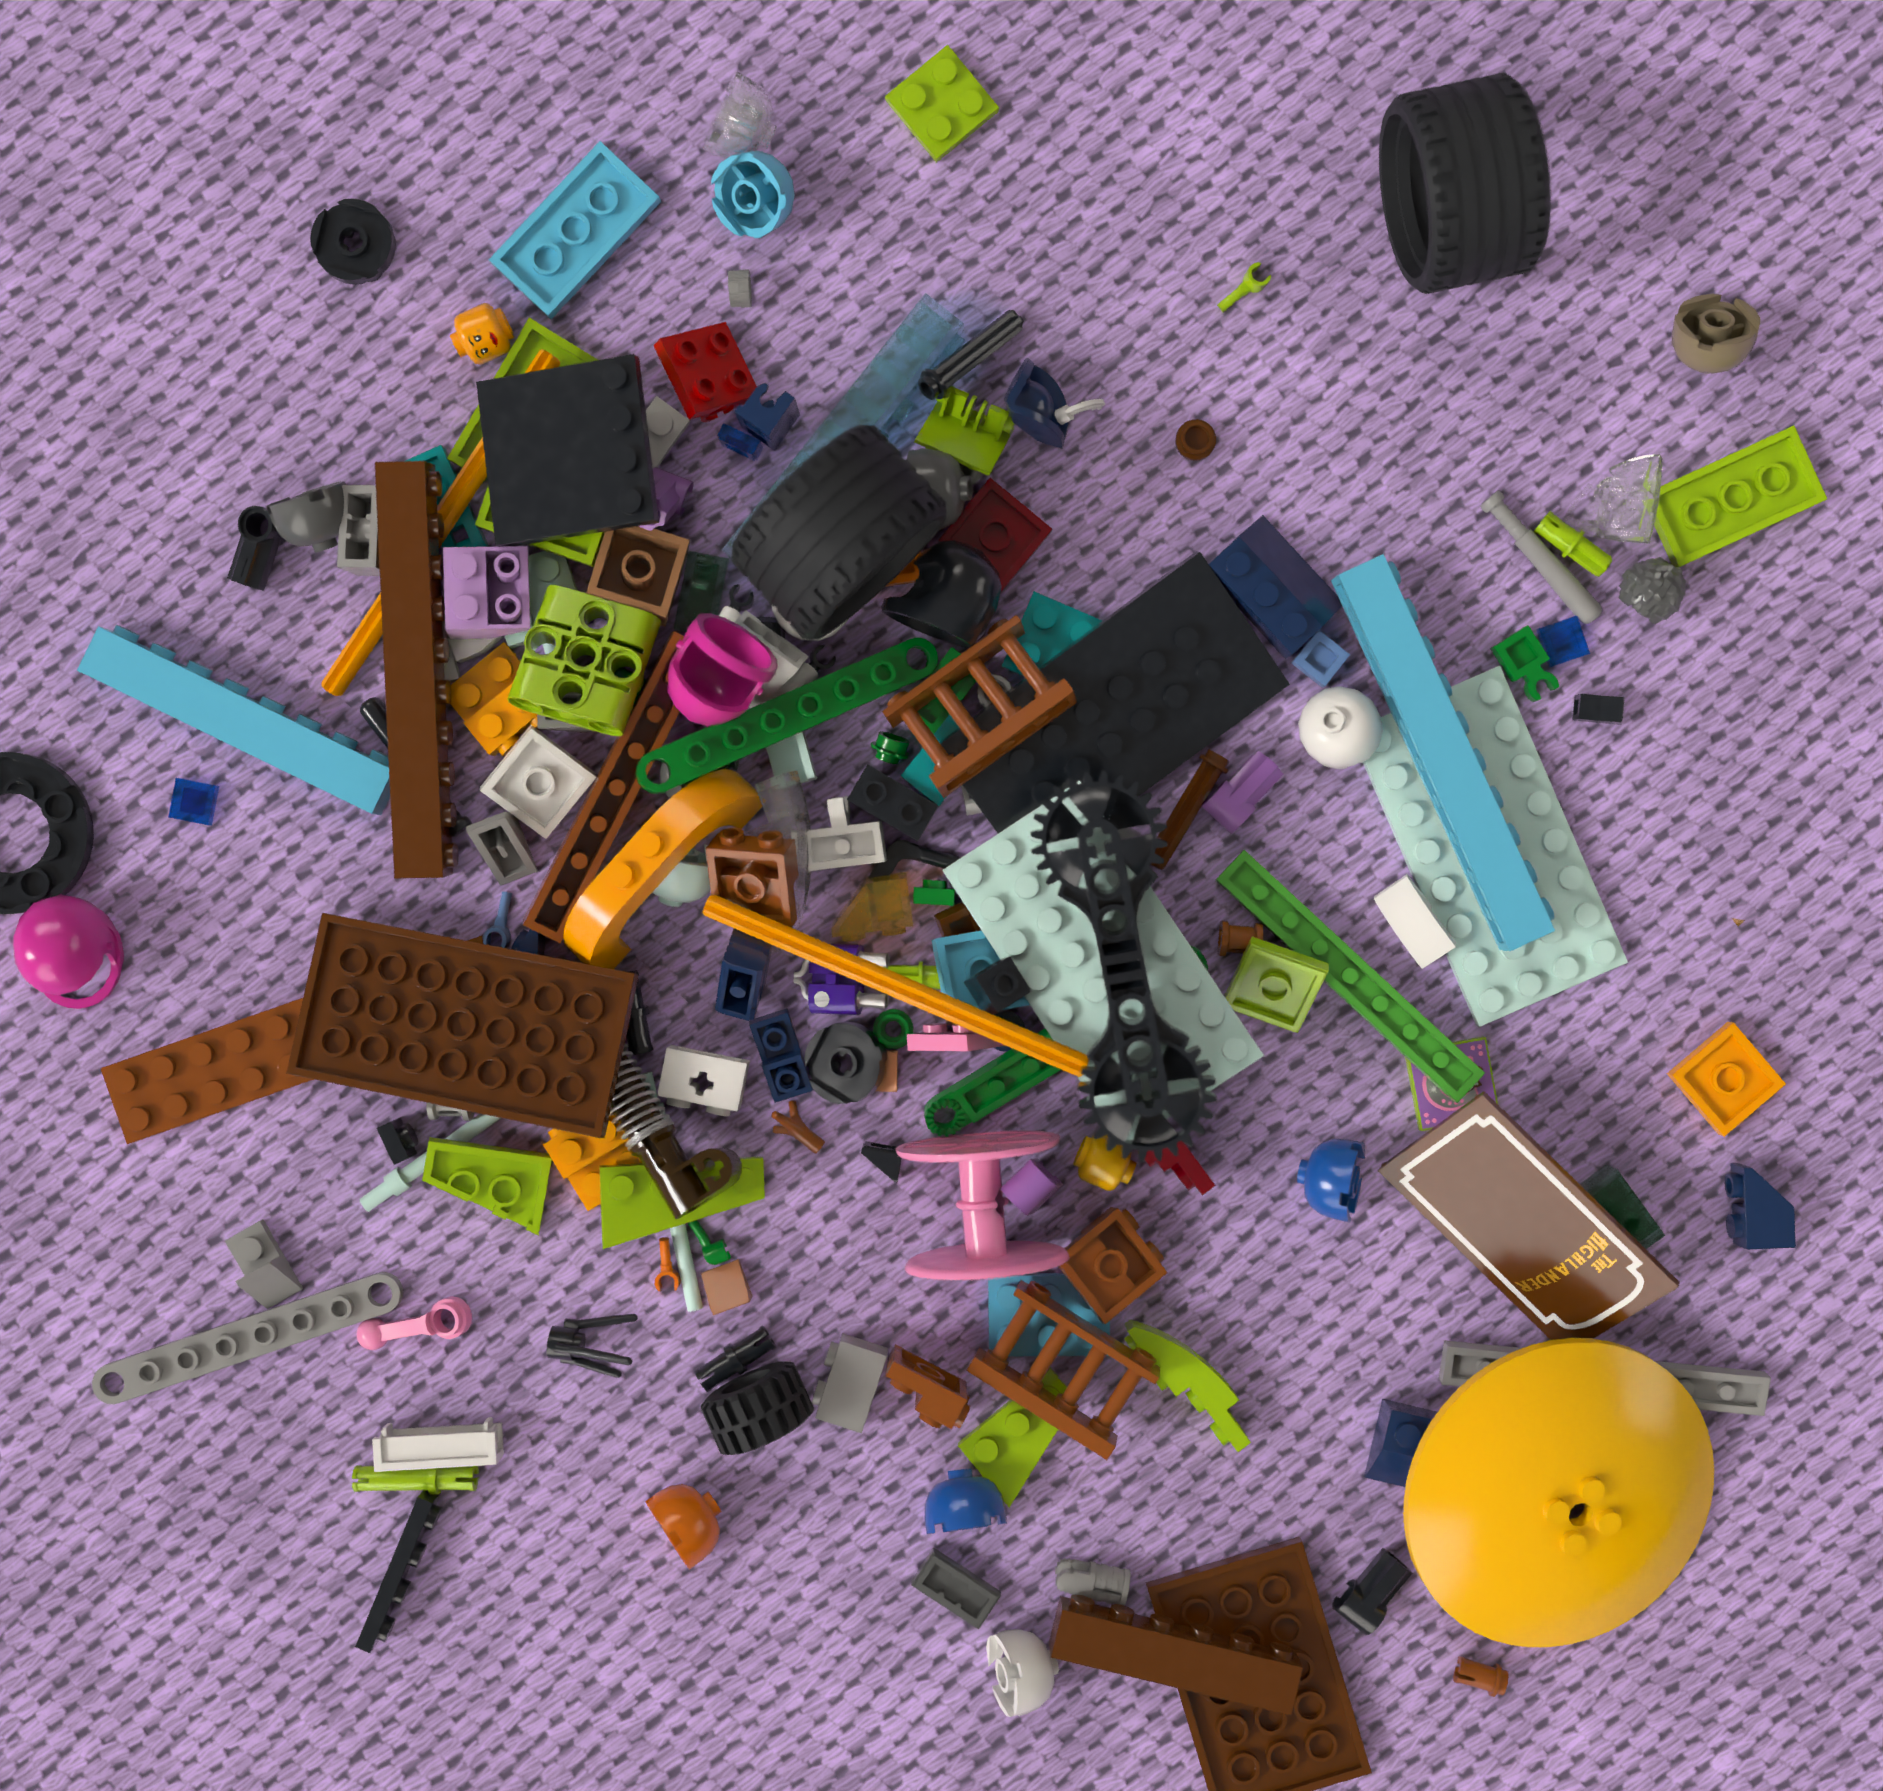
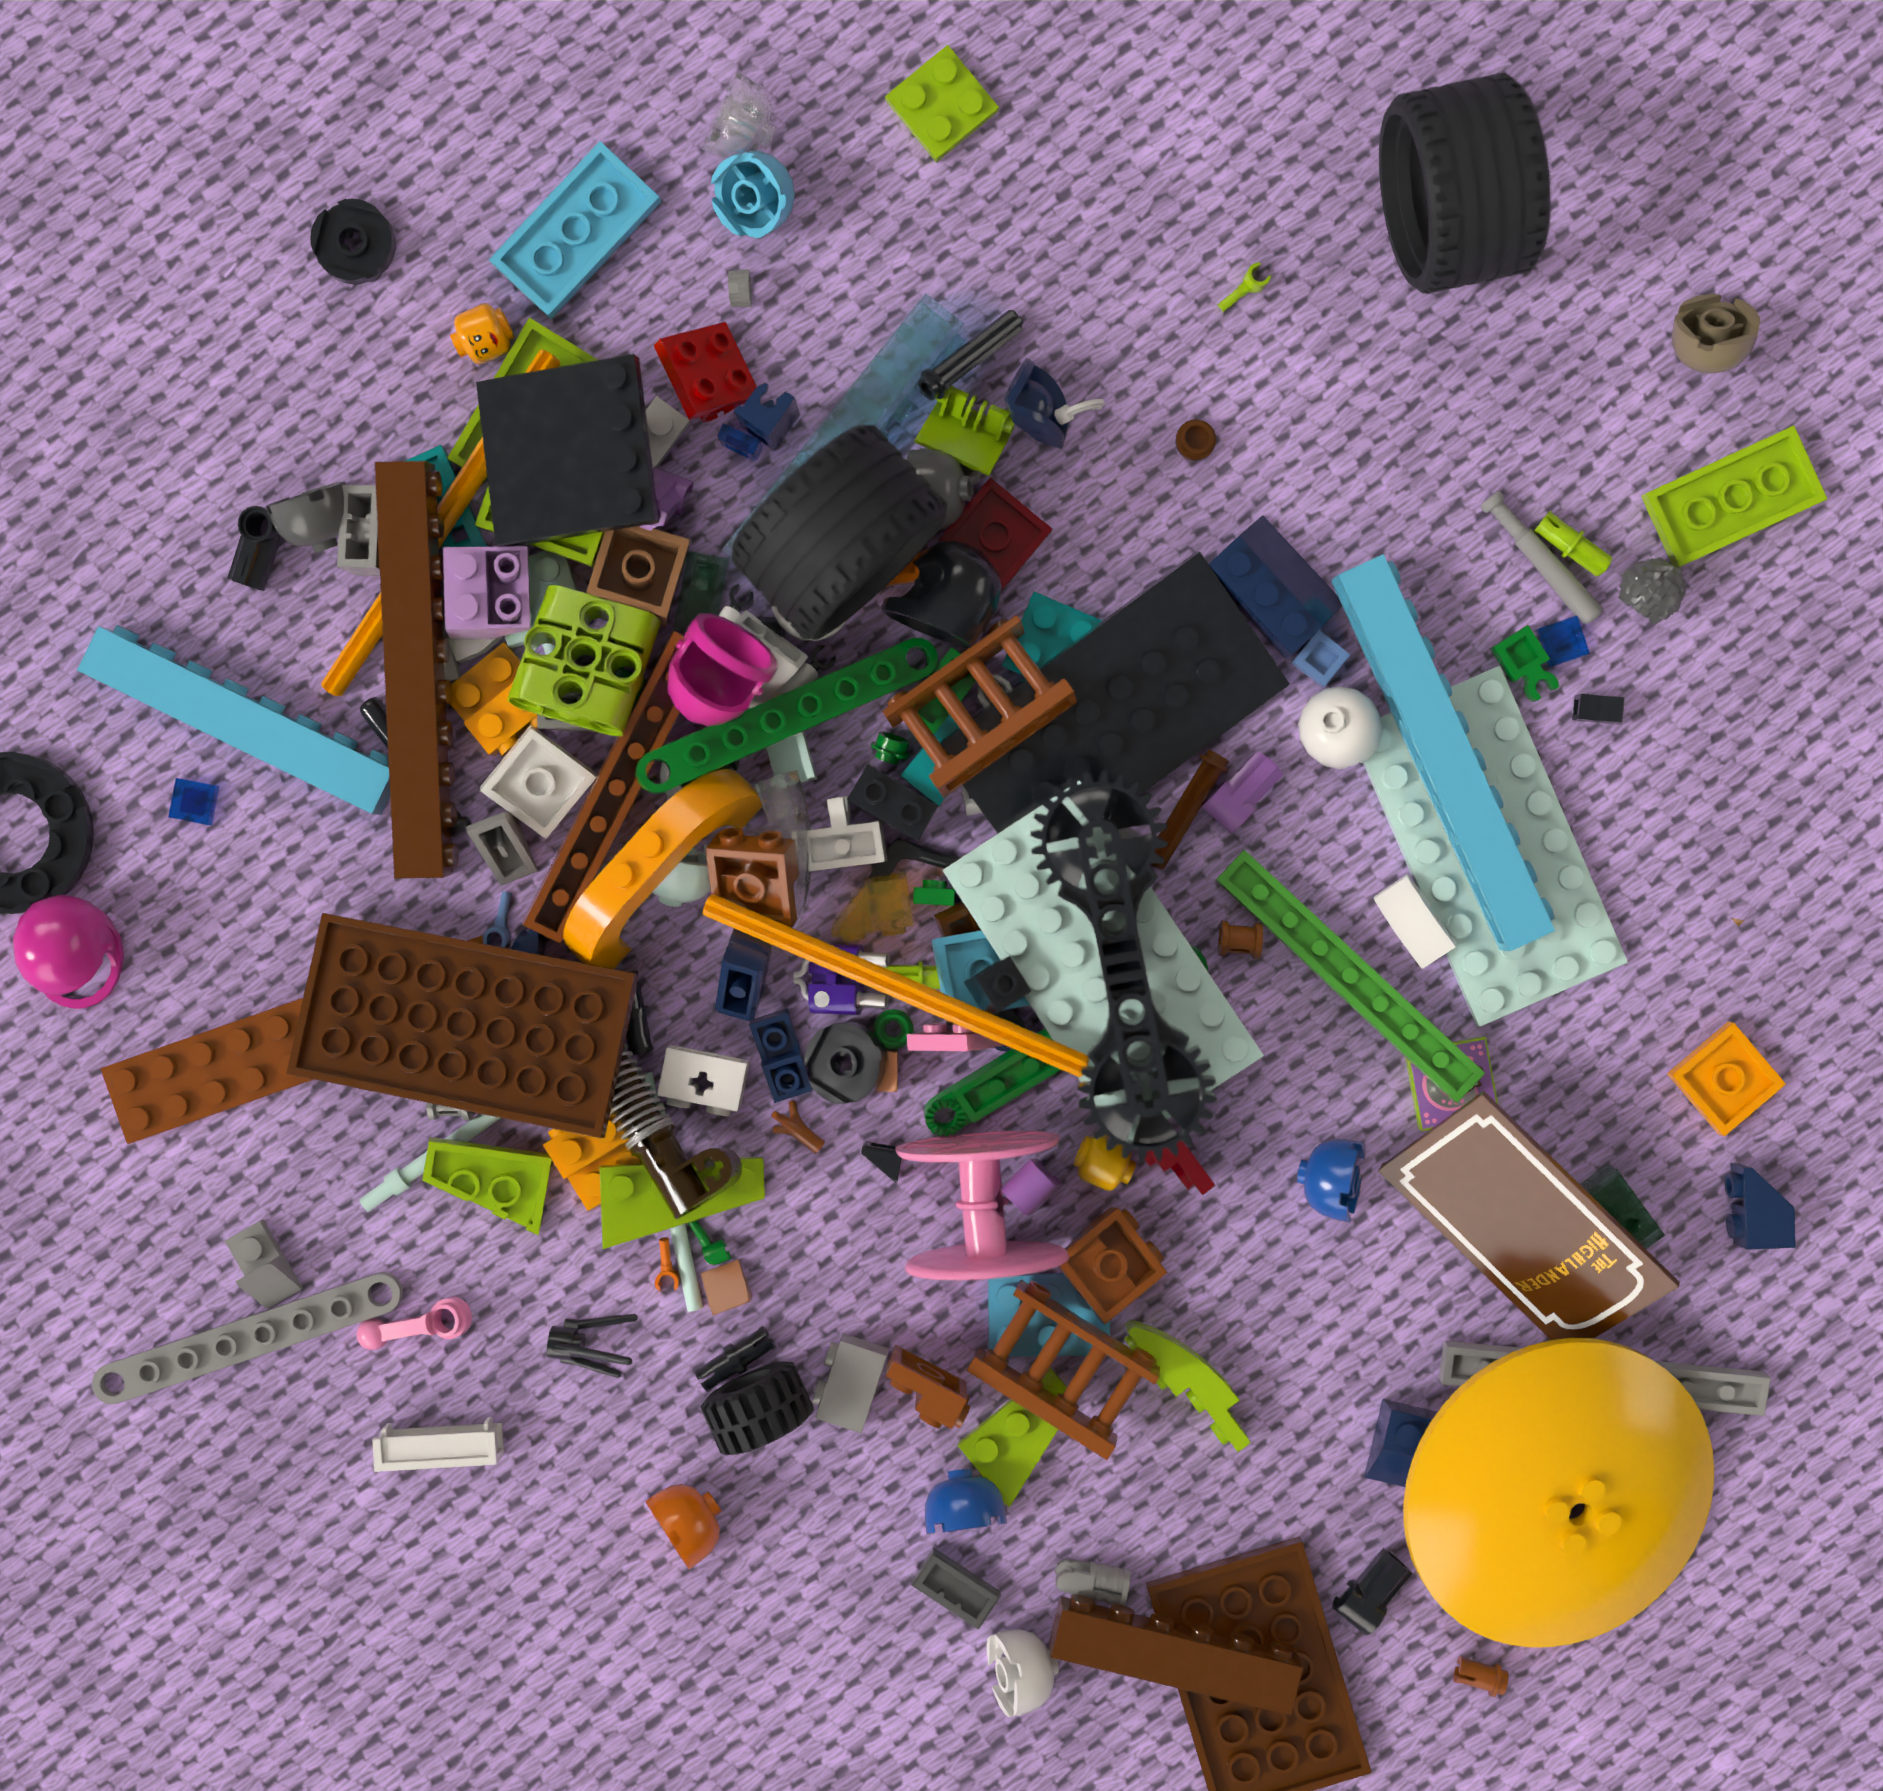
lime pin [352,1465,479,1494] -> none
black plate [355,1490,442,1653] -> none
black plate [376,1117,418,1165] -> none
lime plate [1224,936,1329,1034] -> none
clear brick [1563,454,1663,544] -> none

